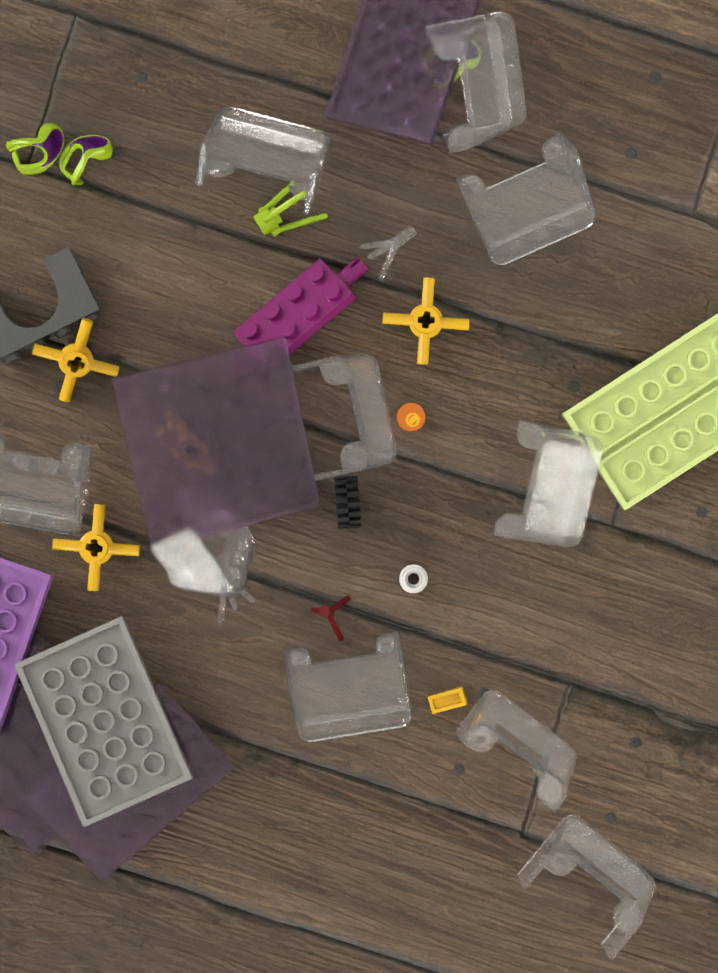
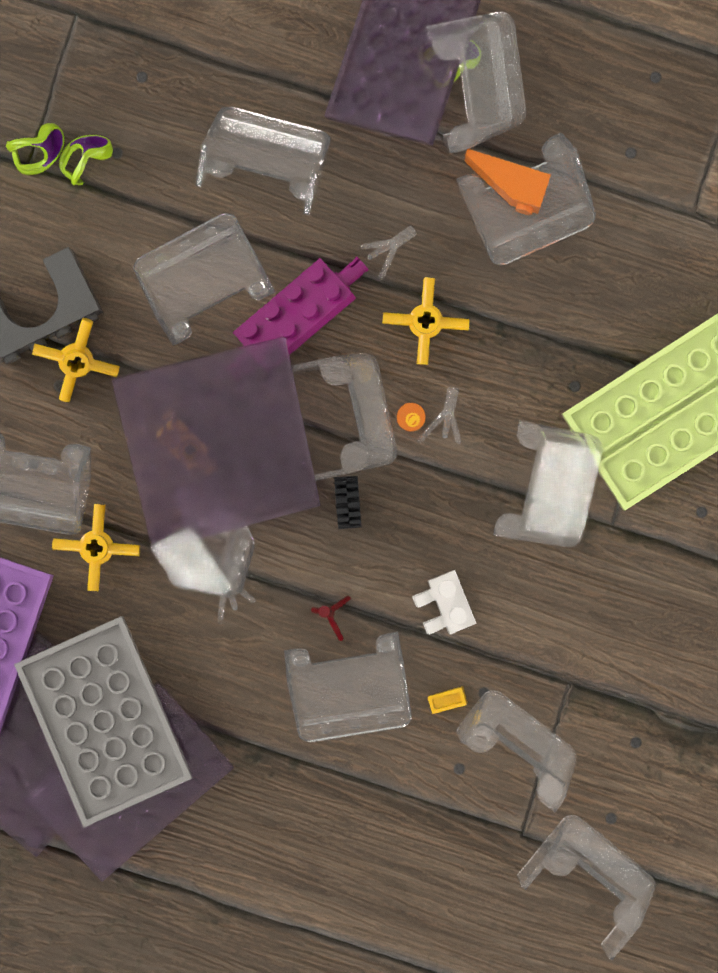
lime plant [253,183,328,237] -> none
white plate [399,564,428,593] -> none
none -> clear windscreen [133,213,275,346]
none -> white plate [412,570,476,634]
none -> clear plant [417,387,461,444]
none -> orange slope [464,149,551,215]

